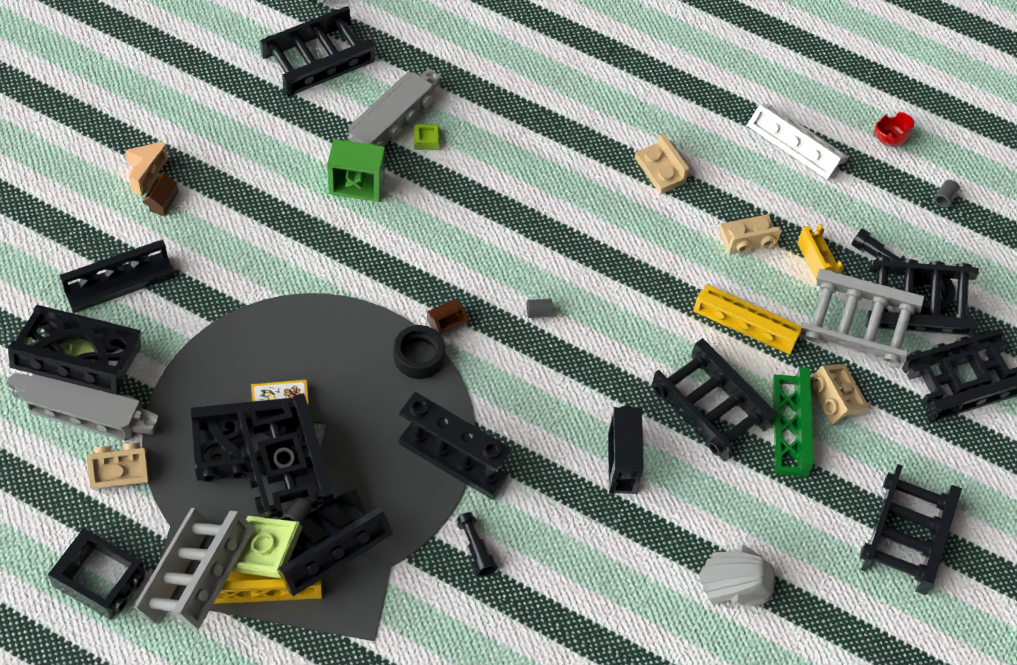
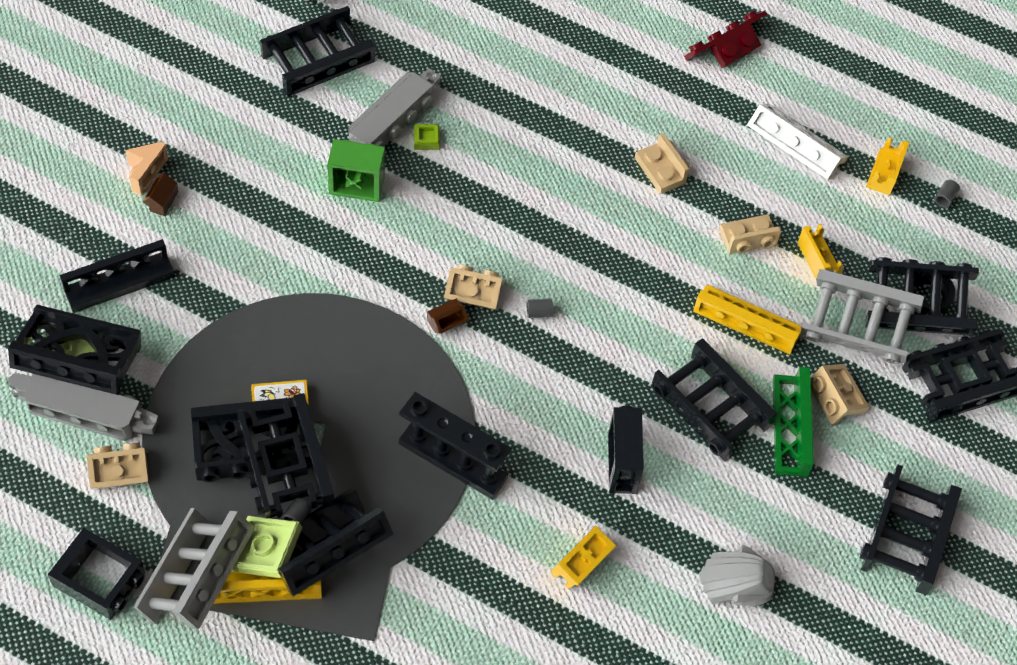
dark grey hinge [274,448,295,469] -> none
black tyre [393,325,445,379] -> none
black piece [457,512,498,577] -> none
black piece [851,228,906,262] -> none
red hair [874,112,915,147] -> none
none -> tan bracket [444,264,503,310]
none -> yellow hinge [550,525,616,588]
none -> dark red bracket [684,10,767,68]
none -> yellow hinge [866,138,910,196]

